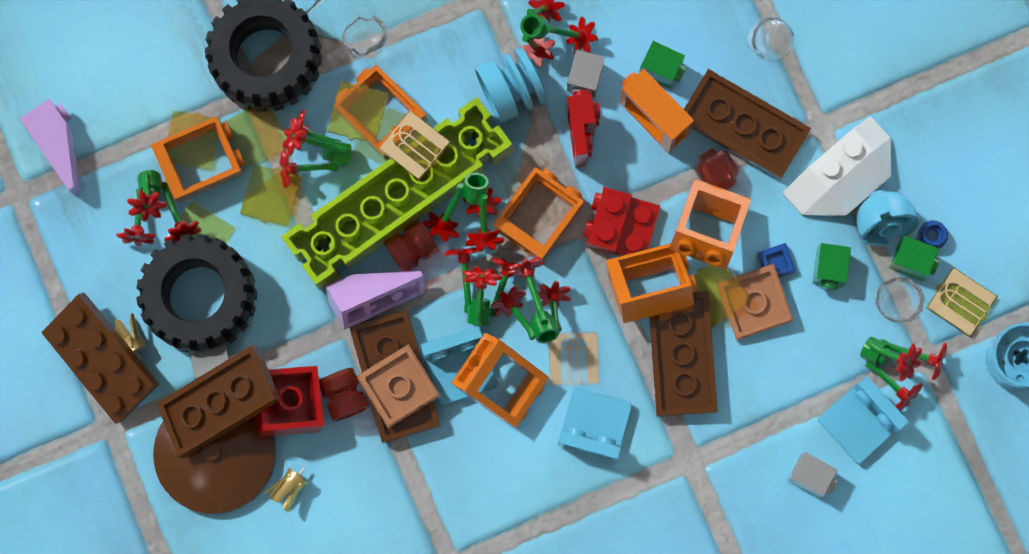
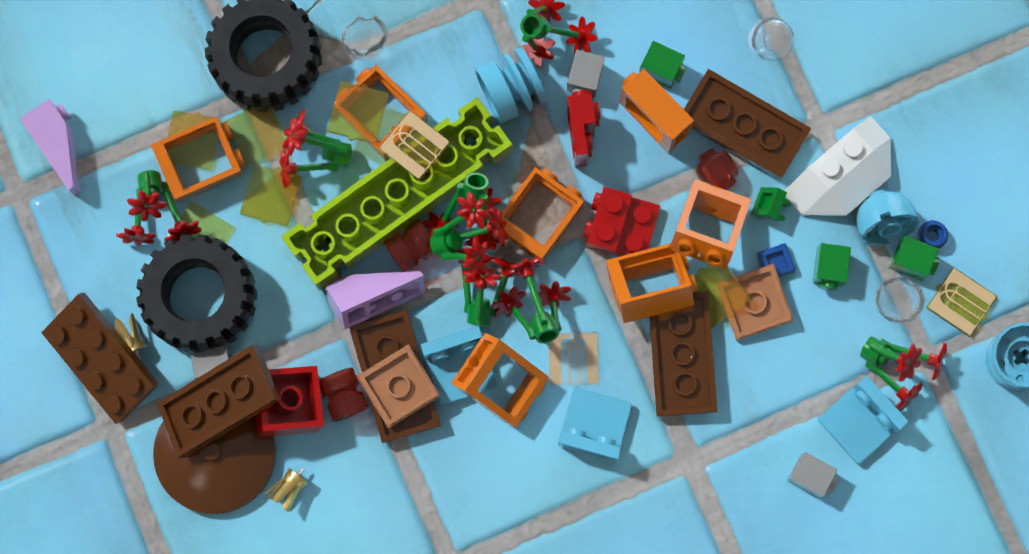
none -> red plant [430,192,509,278]
none -> green tile [751,187,791,221]

